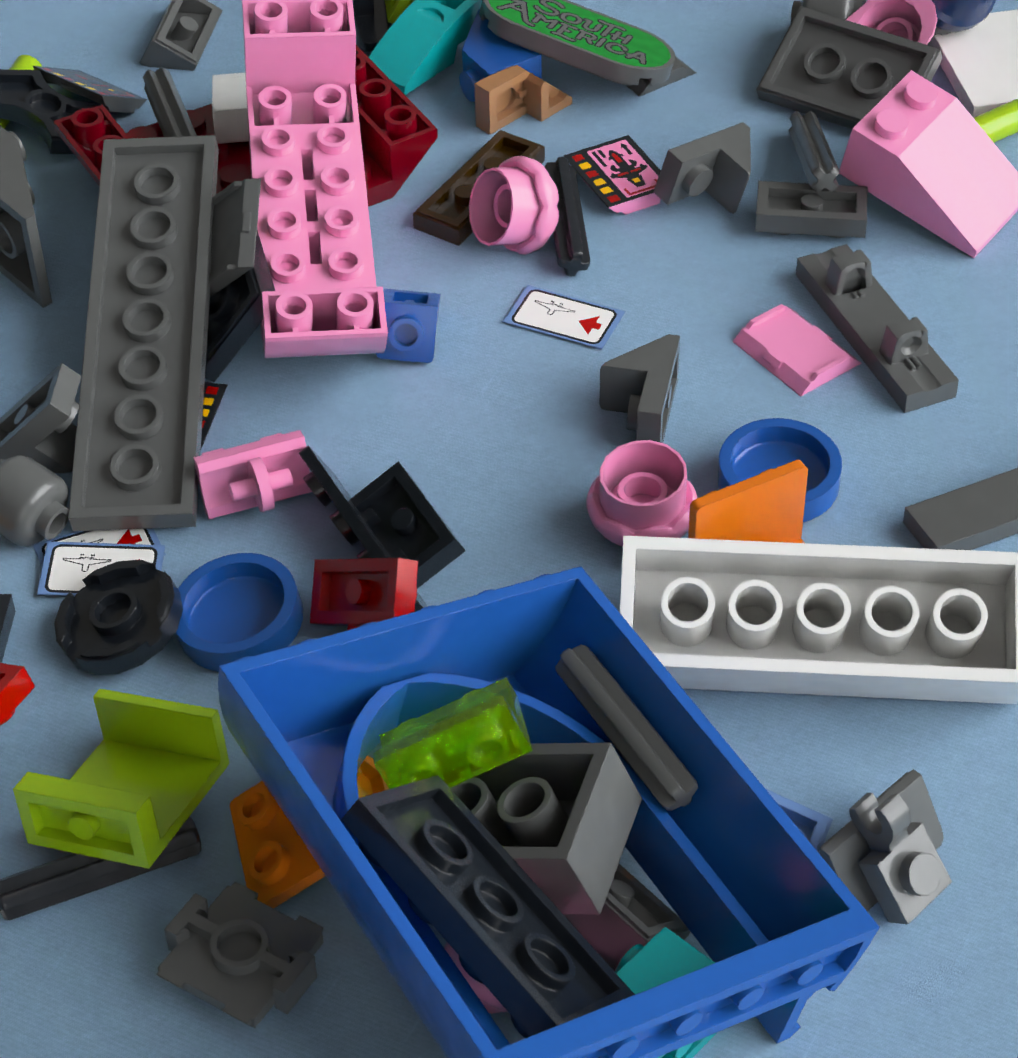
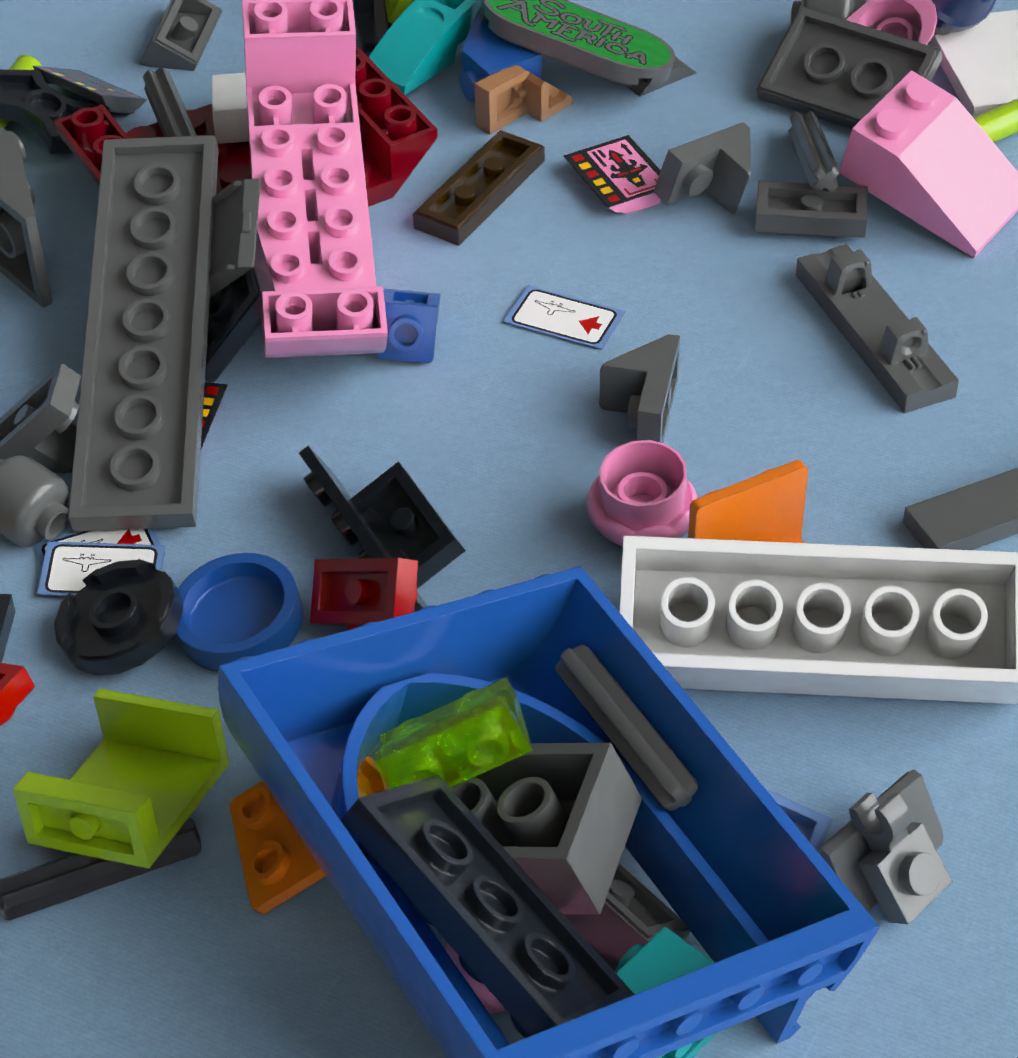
dark grey piece [156,882,324,1028] -> none
bright pink hips [193,430,312,519] -> none
bright pink piece [469,156,559,255] -> none
black axle [545,157,590,276] -> none
blue piece [718,418,842,523] -> none
bright pink piece [733,304,862,397] -> none

